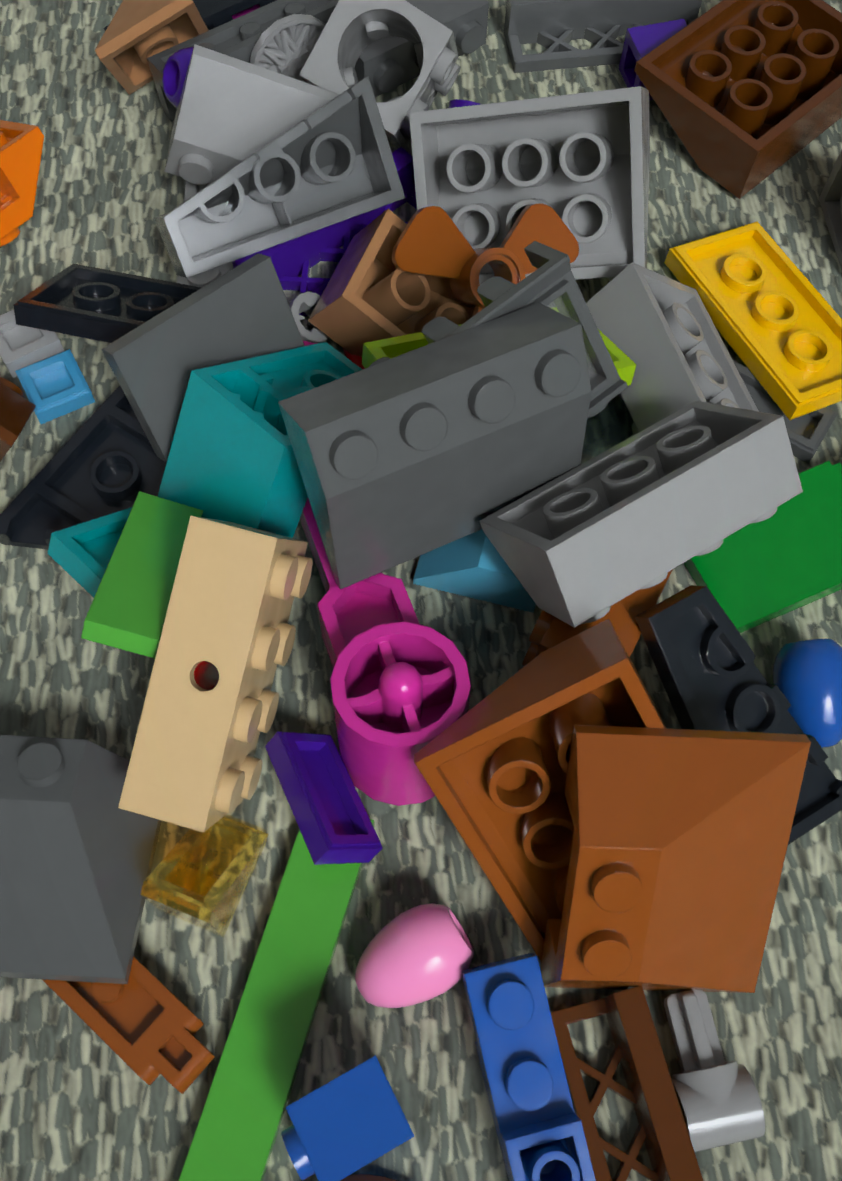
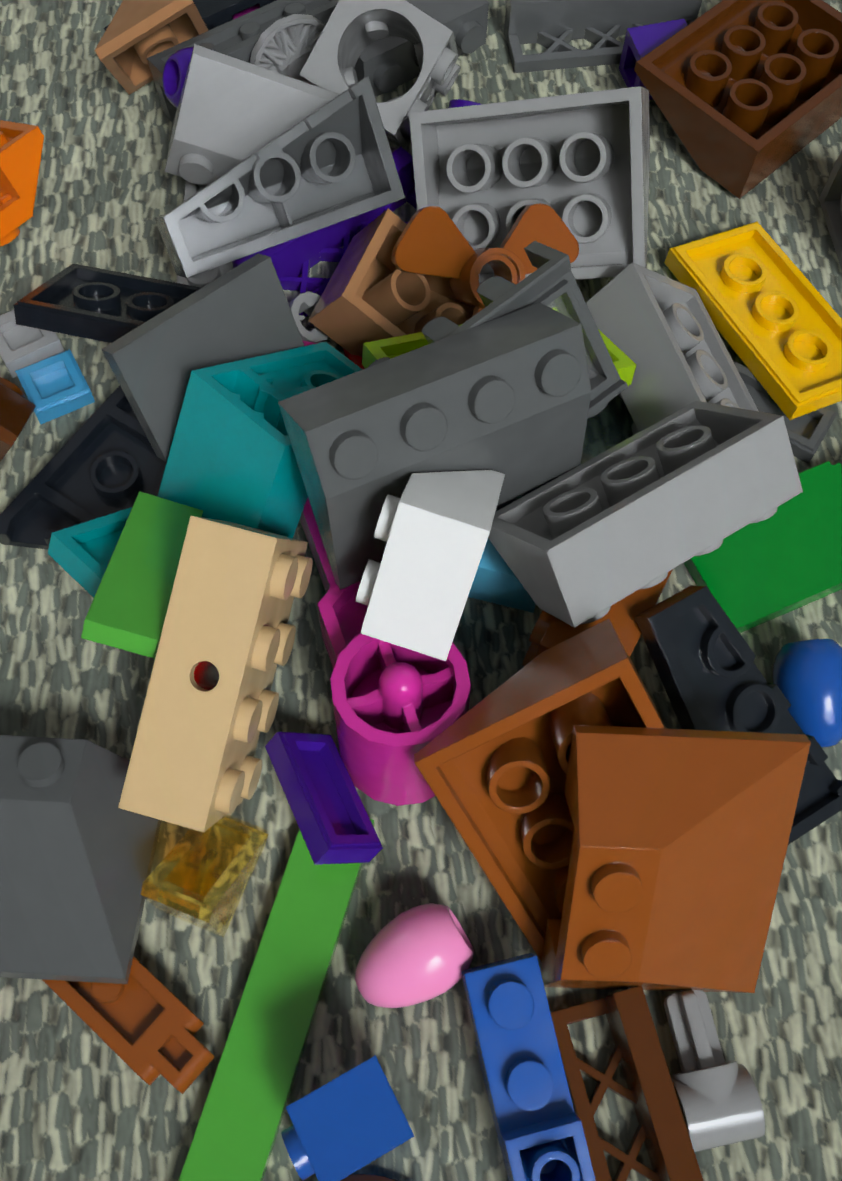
none -> white slope [355,470,505,661]

